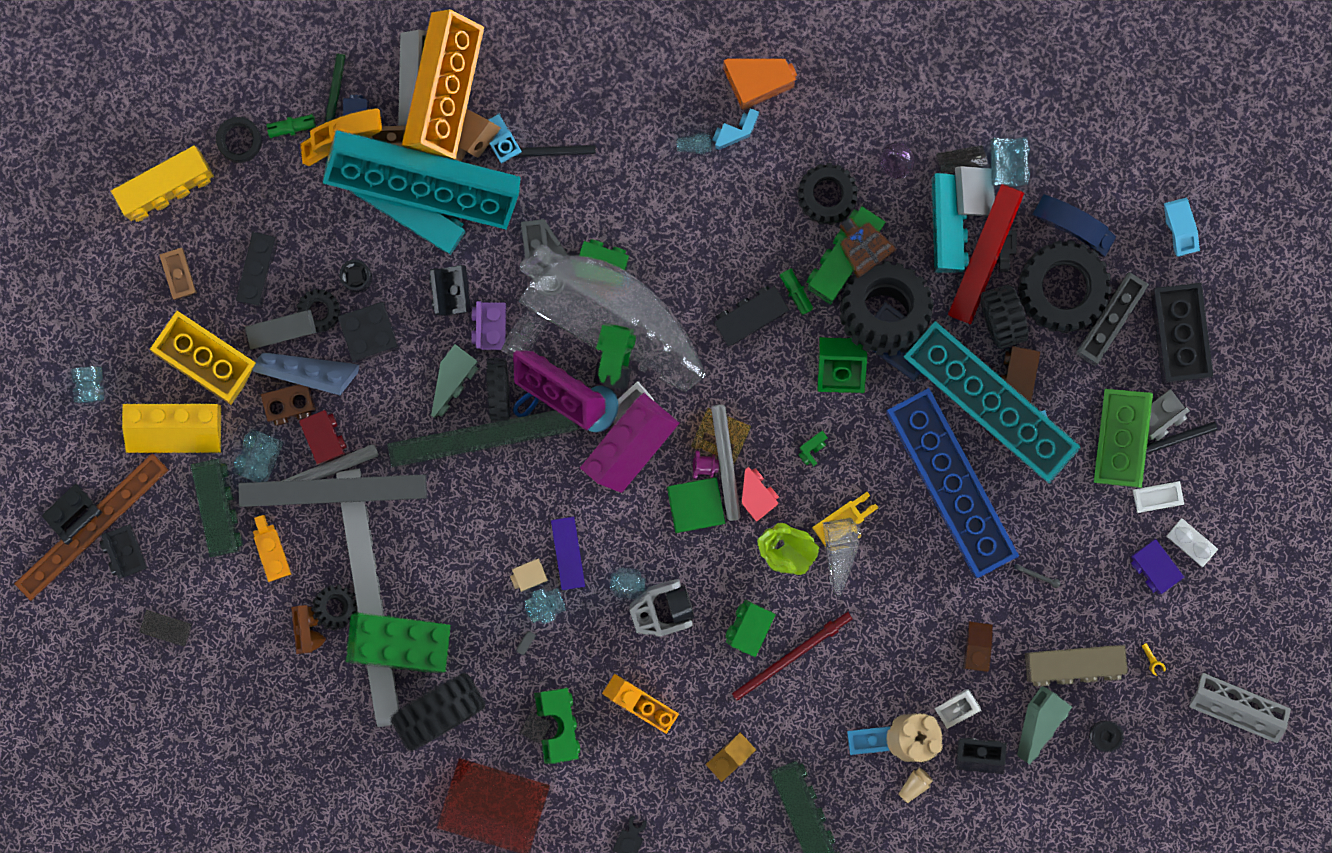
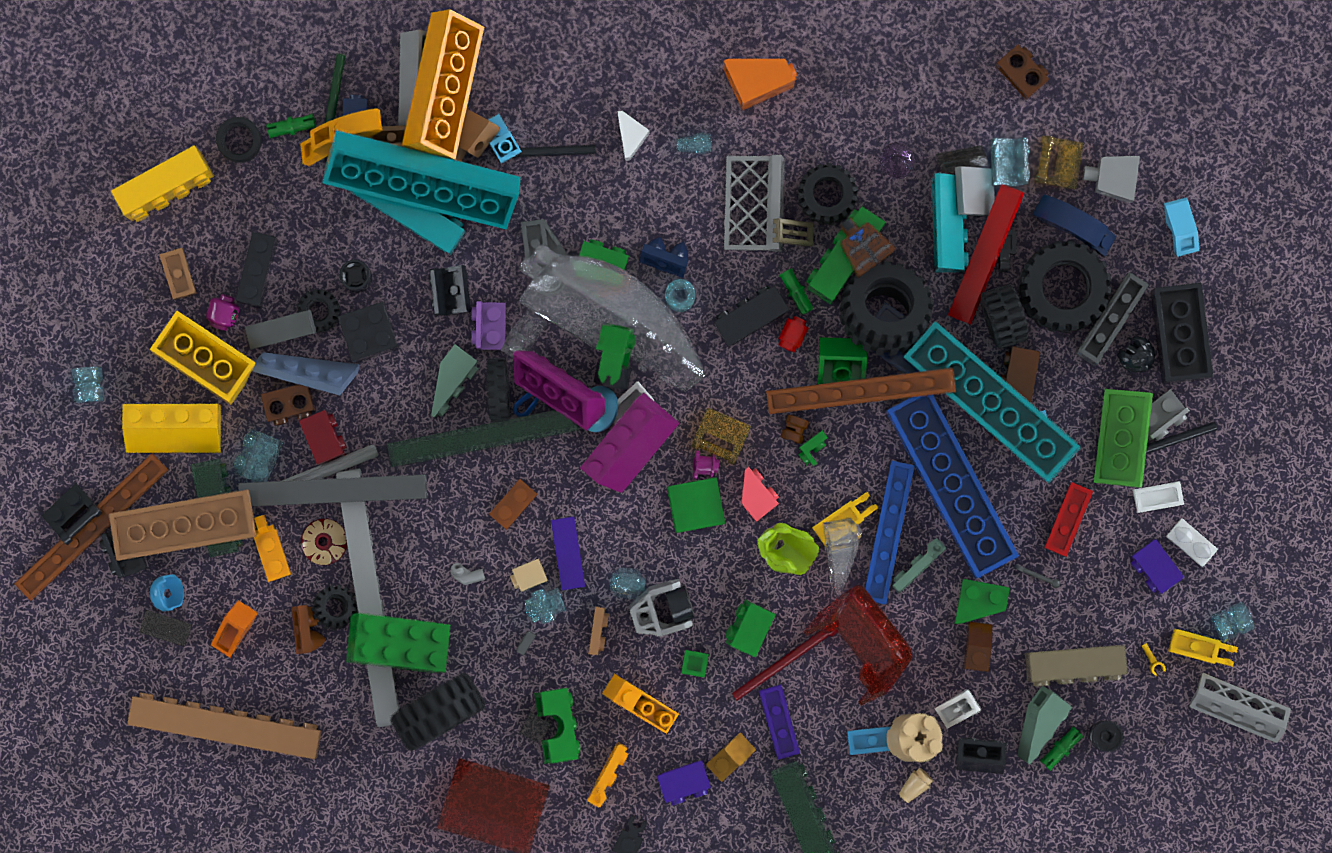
light grey axle [711,404,741,521] -> none
medium azure slope [713,108,759,149] -> none
none -> medium nougat plate [109,490,256,561]
none -> medium nougat brick [127,692,322,759]
none -> dark azure hair [150,574,184,612]
none -> magenta head [206,294,240,331]
none -> orange slope [211,600,258,658]
none -> tan dish [301,519,347,565]
none -> light grey arm [451,563,485,585]
none -> dark orange plate [489,479,538,530]
none -> light orange hinge [587,742,628,808]
none -> medium nougat plate [589,607,609,655]
none -> white slope [618,111,649,161]
none -> dark blue tile [639,237,689,278]
none -> dark purple brick [657,760,711,806]
none -> clear light blue piece [665,279,696,312]
none -> green plate [681,650,709,678]
none -> light grey fence [724,155,785,252]
none -> dark purple tile [759,684,800,760]
none -> dark orange tile [766,368,956,414]
none -> dark tan tile [773,218,813,247]
none -> red brick [778,316,809,353]
none -> reddish brown wheel [780,414,809,444]
none -> clear red windscreen [803,585,912,706]
none -> blue plate [863,460,915,605]
none -> sand green hinge [893,538,946,593]
none -> green wing [954,579,1010,624]
none -> reddish brown brick [995,44,1049,101]
none -> clear yellow plate [1034,136,1084,190]
none -> green pin [1040,726,1084,771]
none -> red plate [1044,482,1093,557]
none -> light grey torso [1083,156,1140,203]
none -> black piece [1117,336,1156,373]
none -> yellow hinge [1168,629,1238,667]
none -> clear light blue wheel [1211,601,1255,643]

